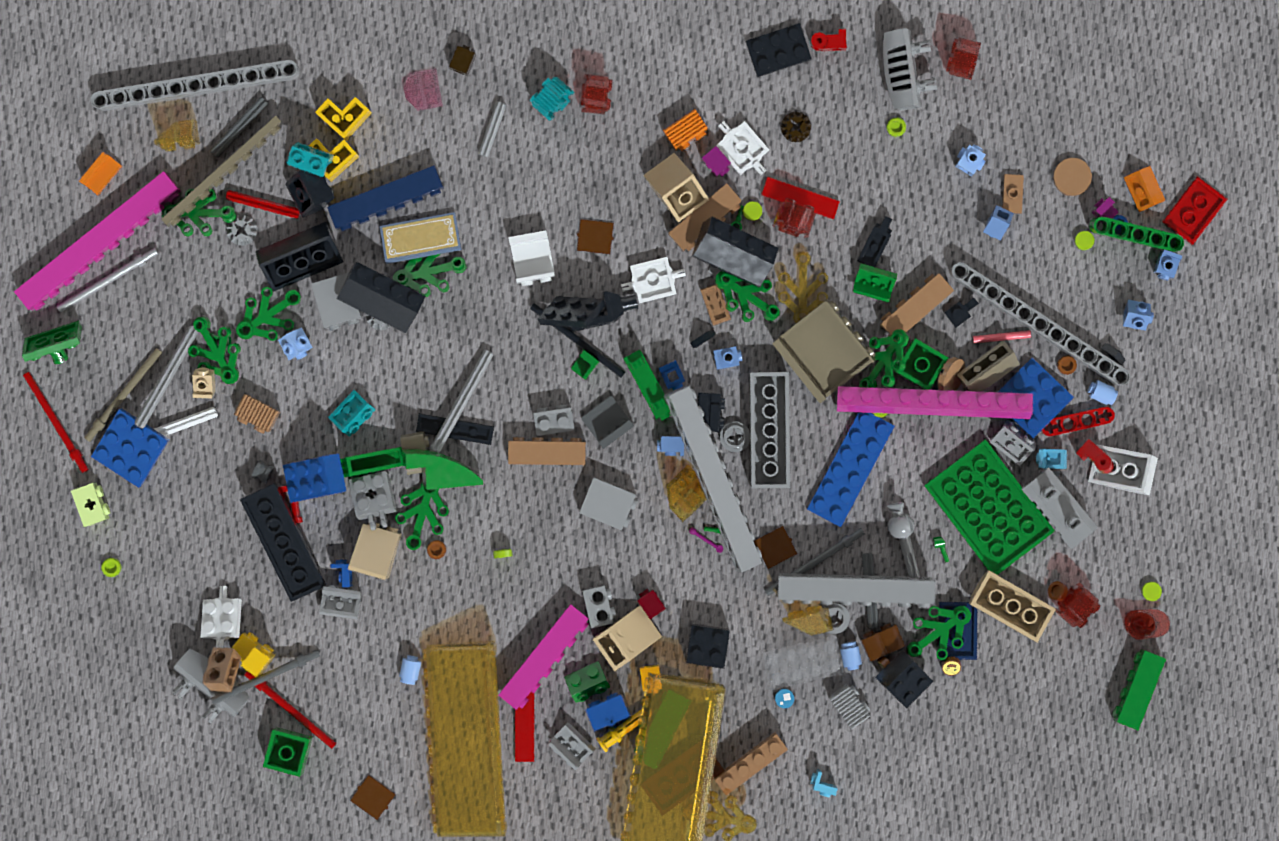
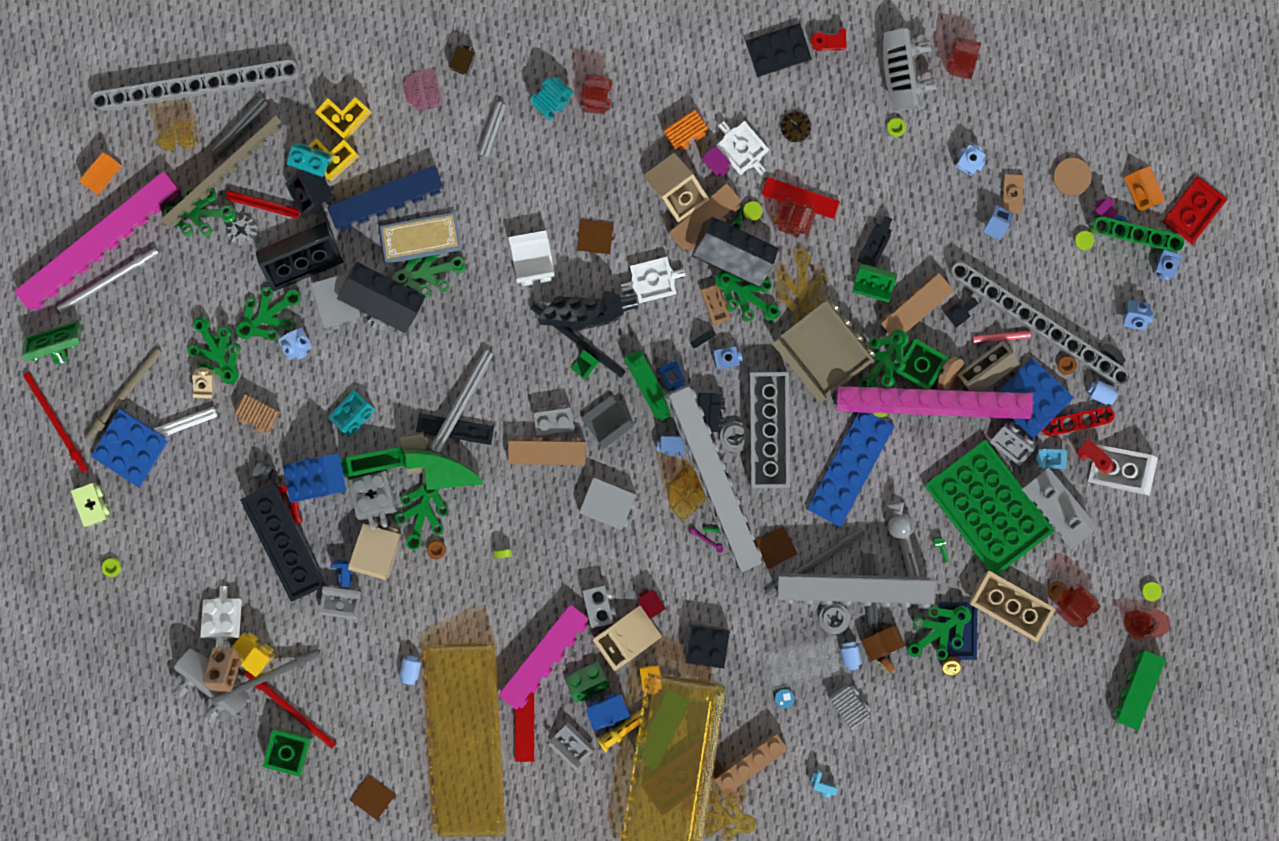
light grey axle [134,326,198,428] -> none
clear yellow slope [782,605,834,636] -> none
black brick [875,650,934,709] -> none

